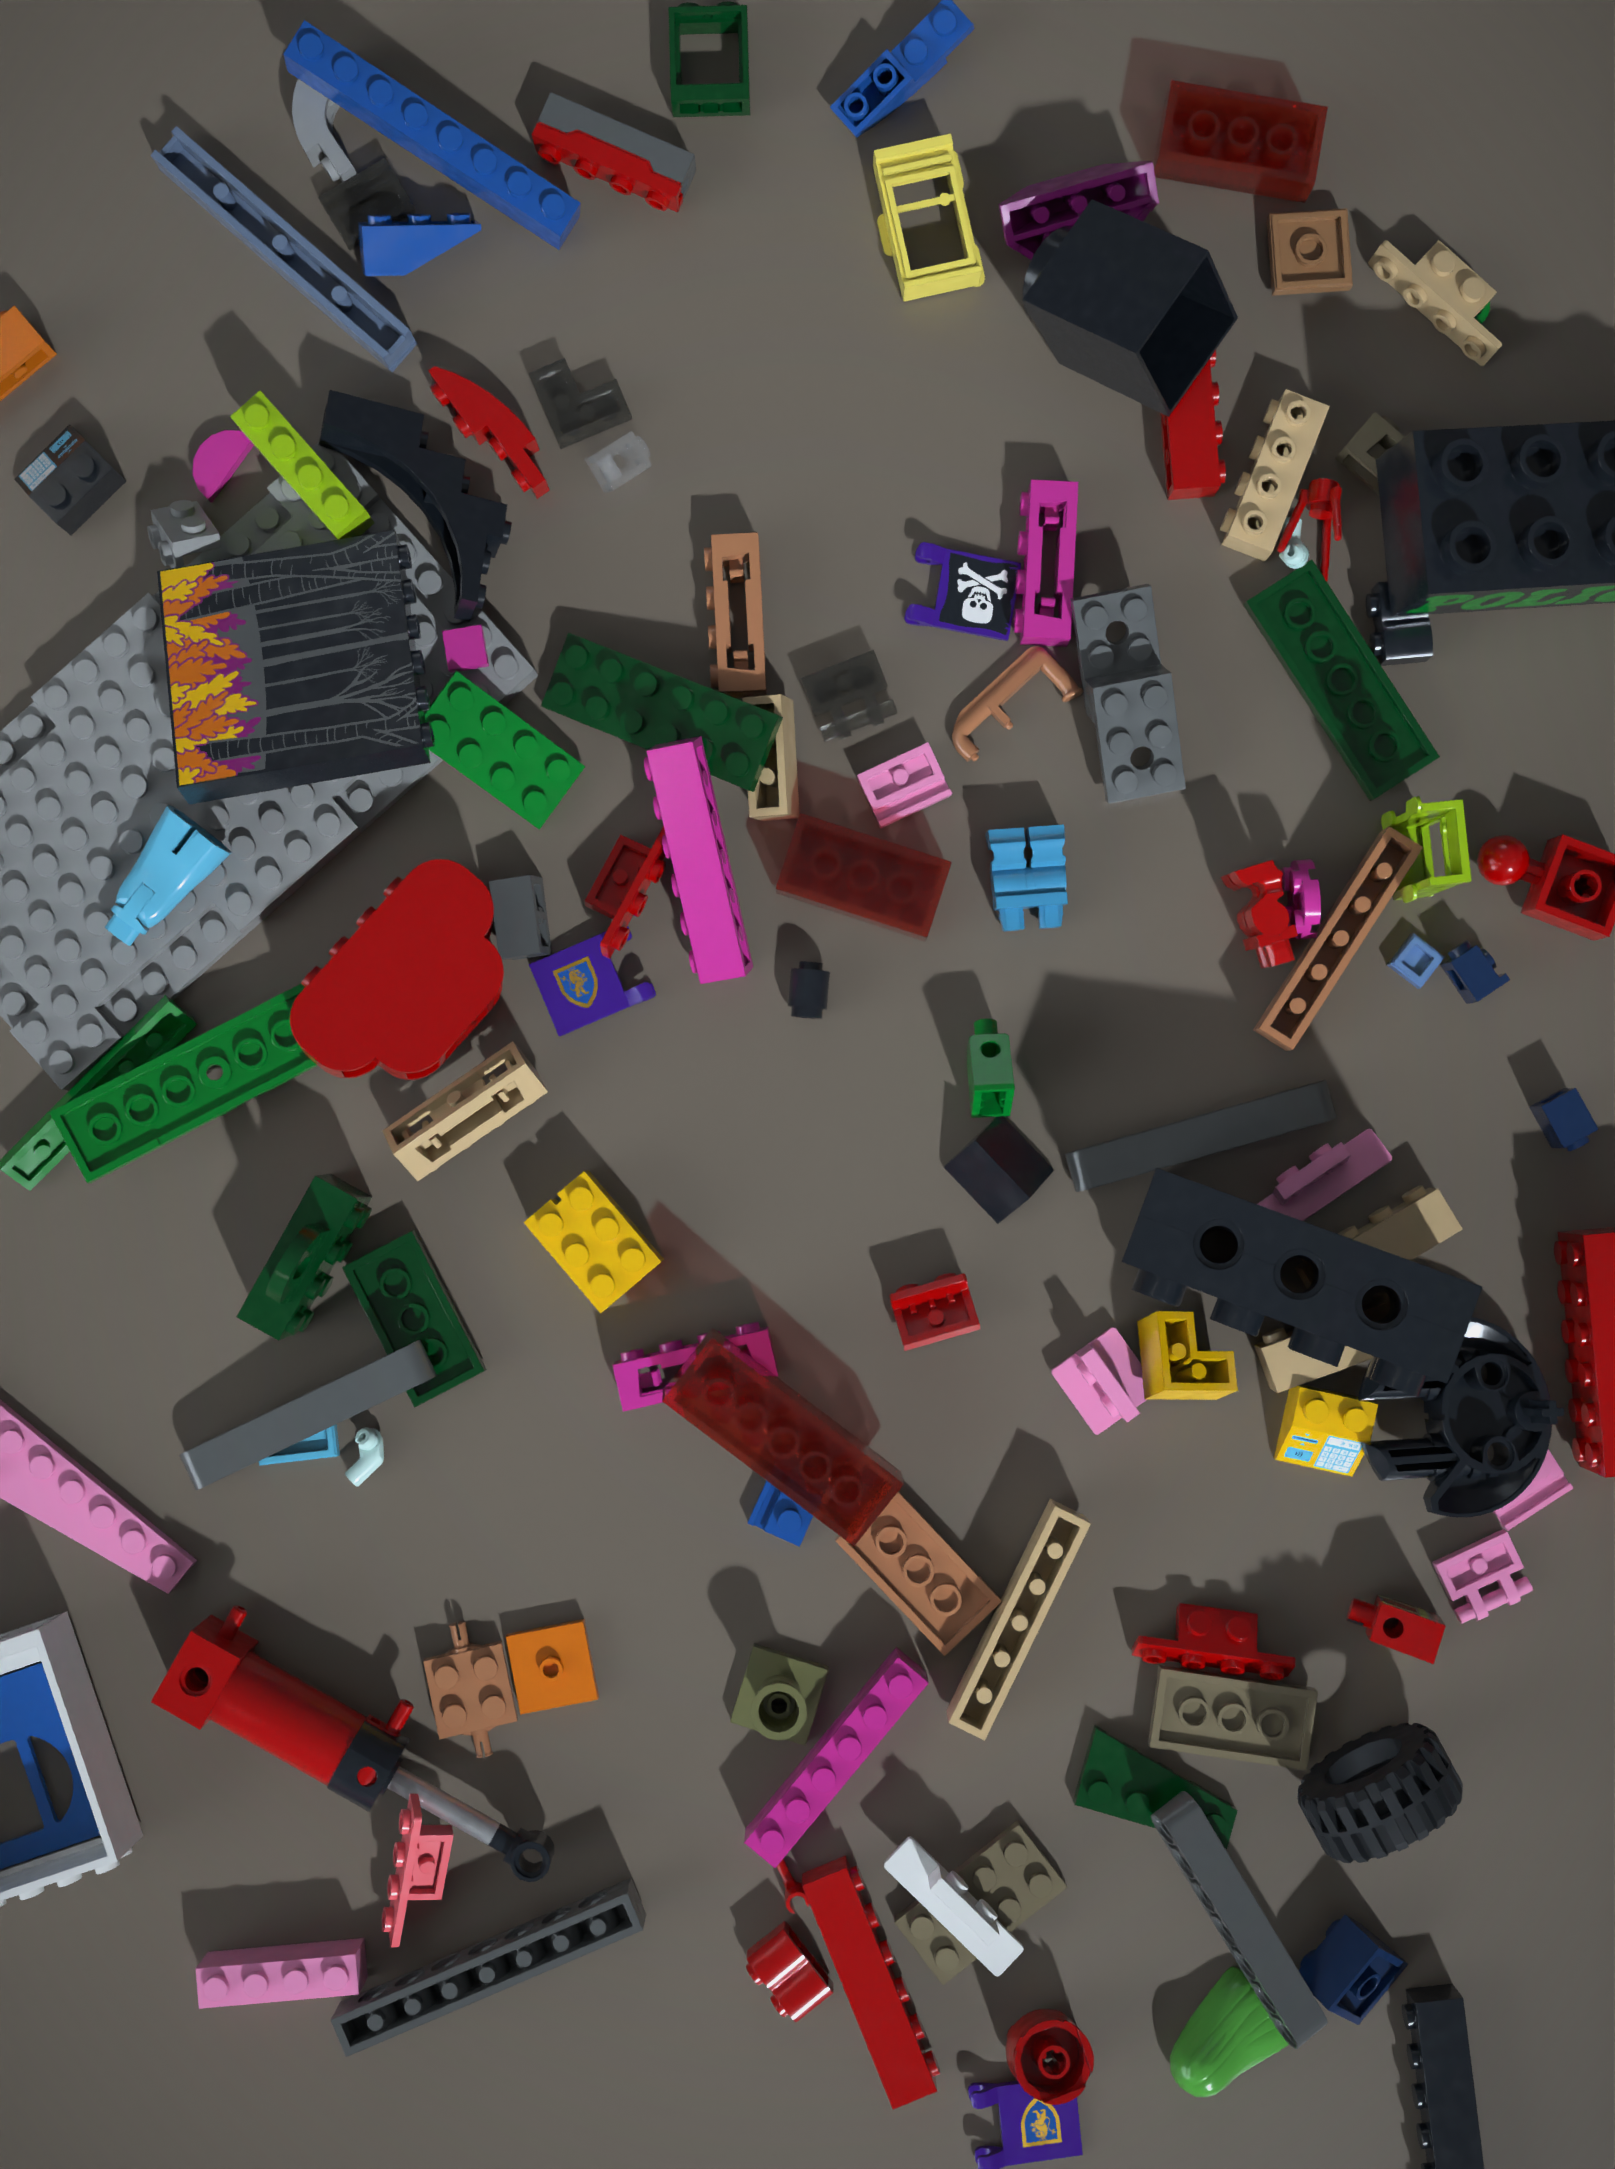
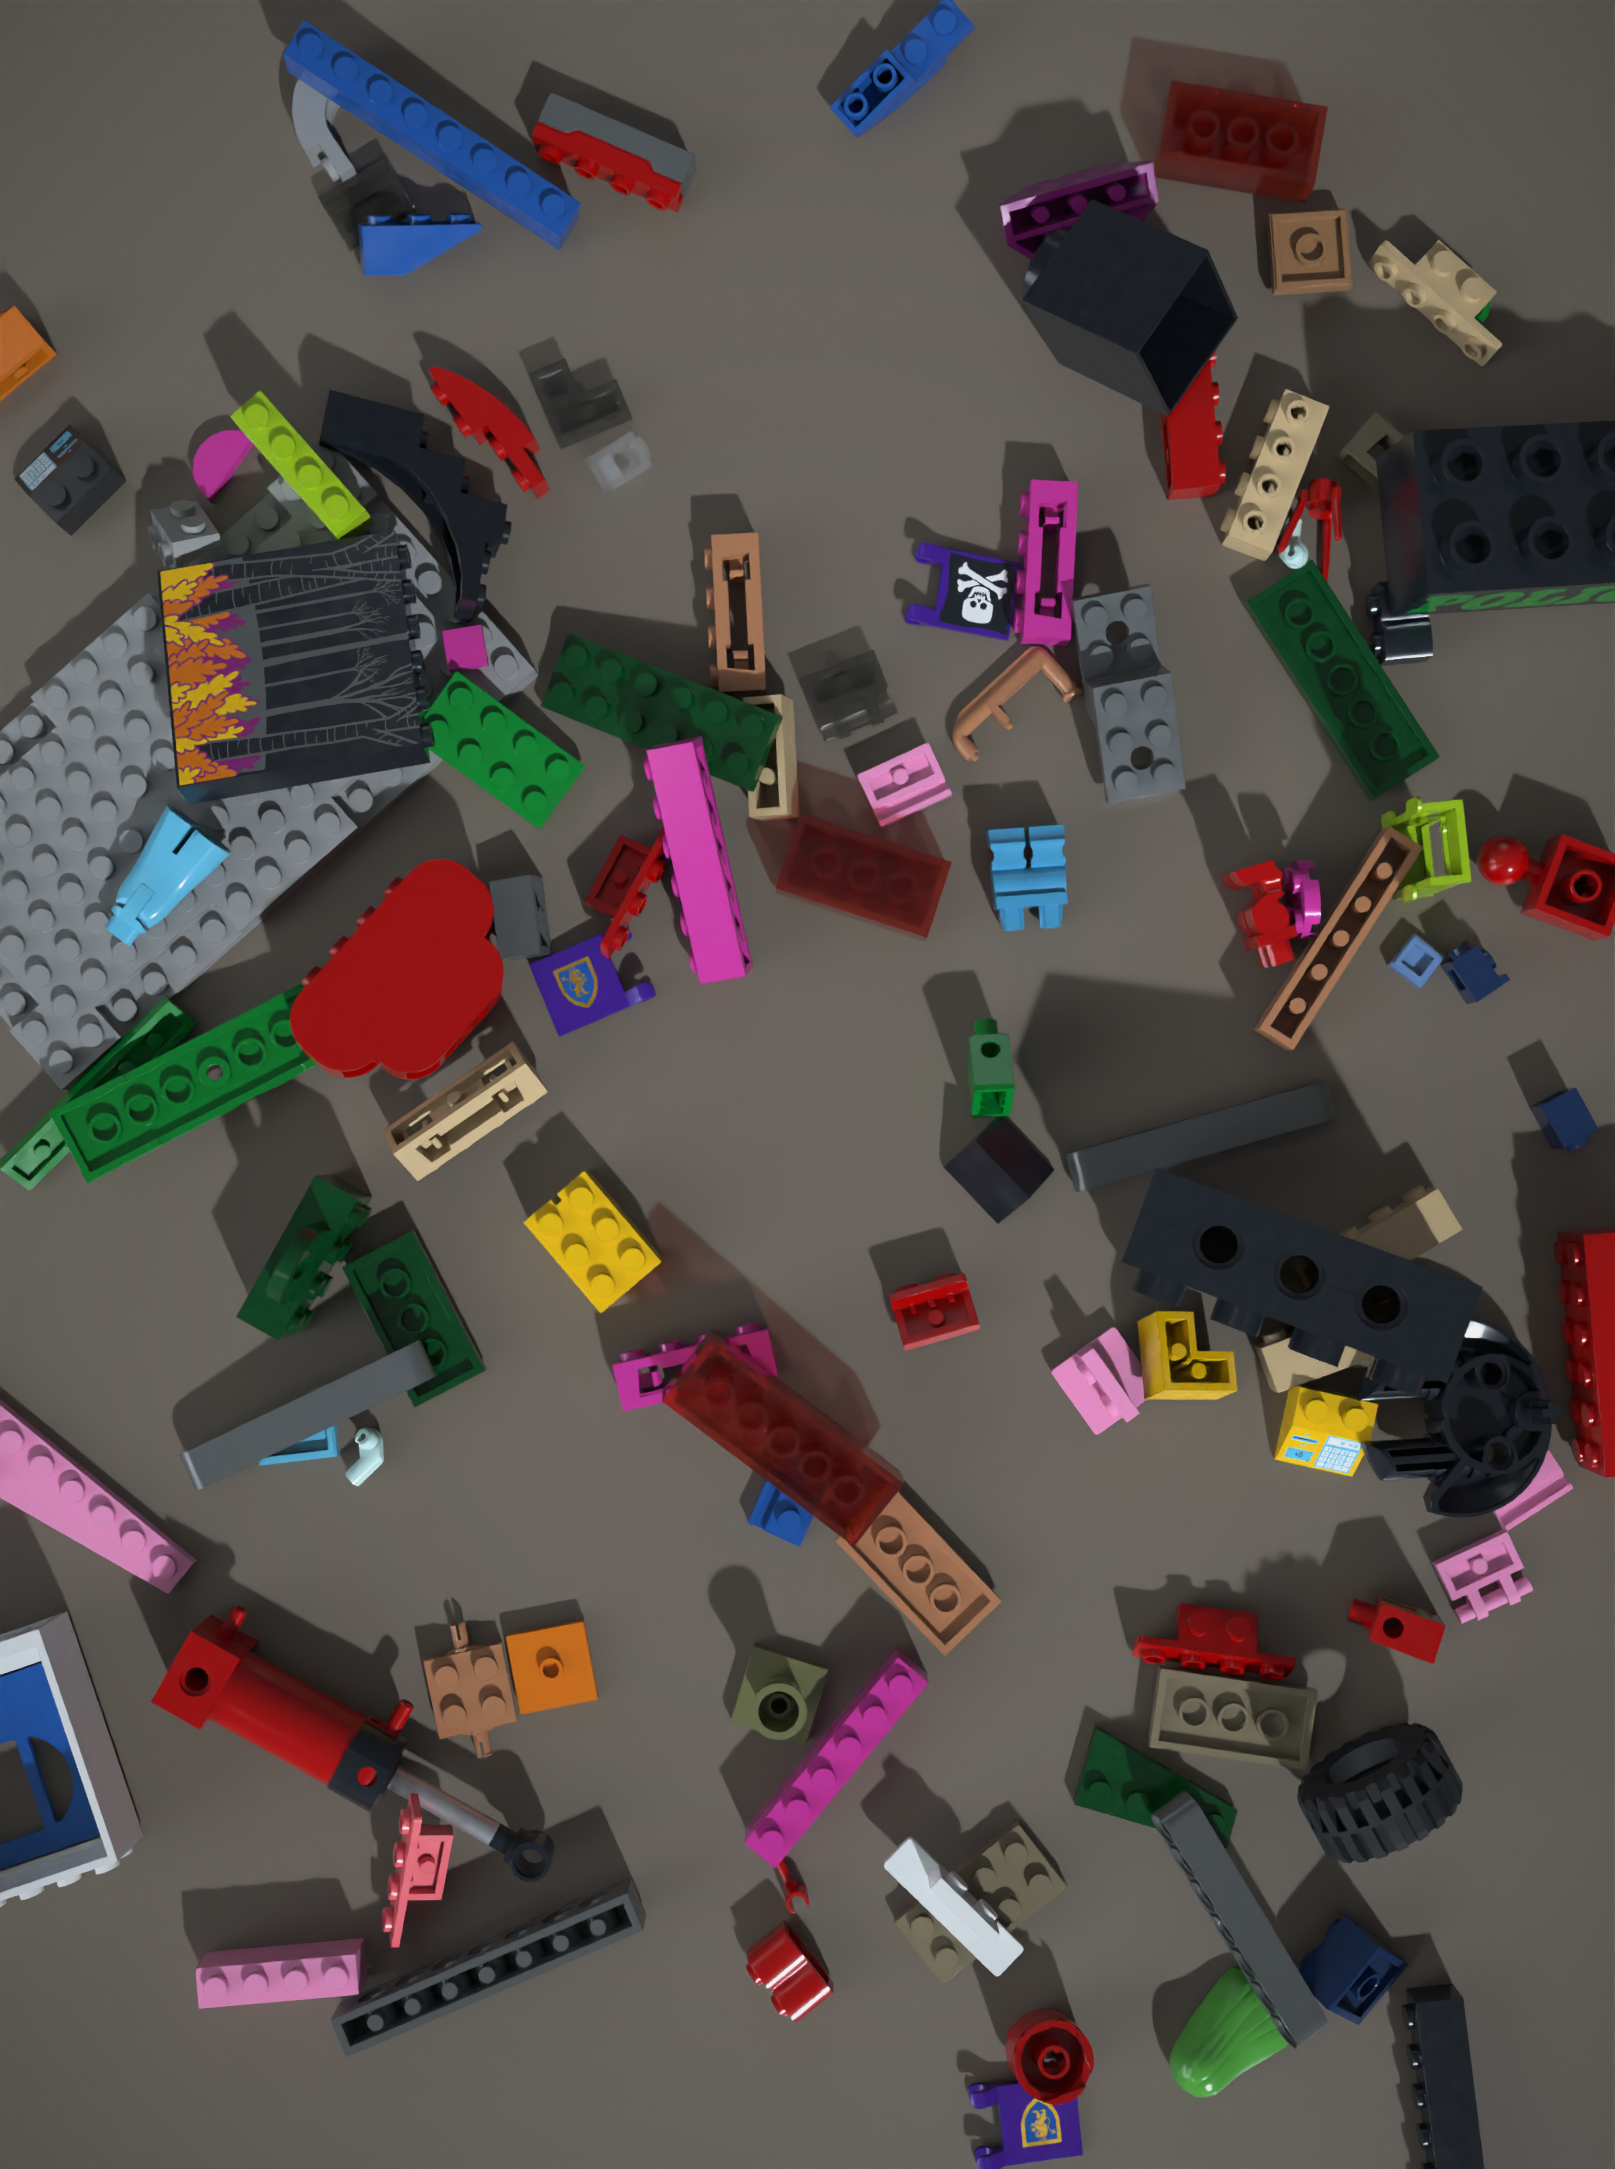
sand blue tile [151,126,418,372] -> none
dark green window [668,1,750,117] -> none
black brick [788,961,830,1019] -> none
red brick [802,1855,941,2110] -> none
light yellow piece [873,133,985,302] -> none
tan brick [946,1499,1091,1741] -> none
bright pink bracket [1257,1129,1392,1221] -> none

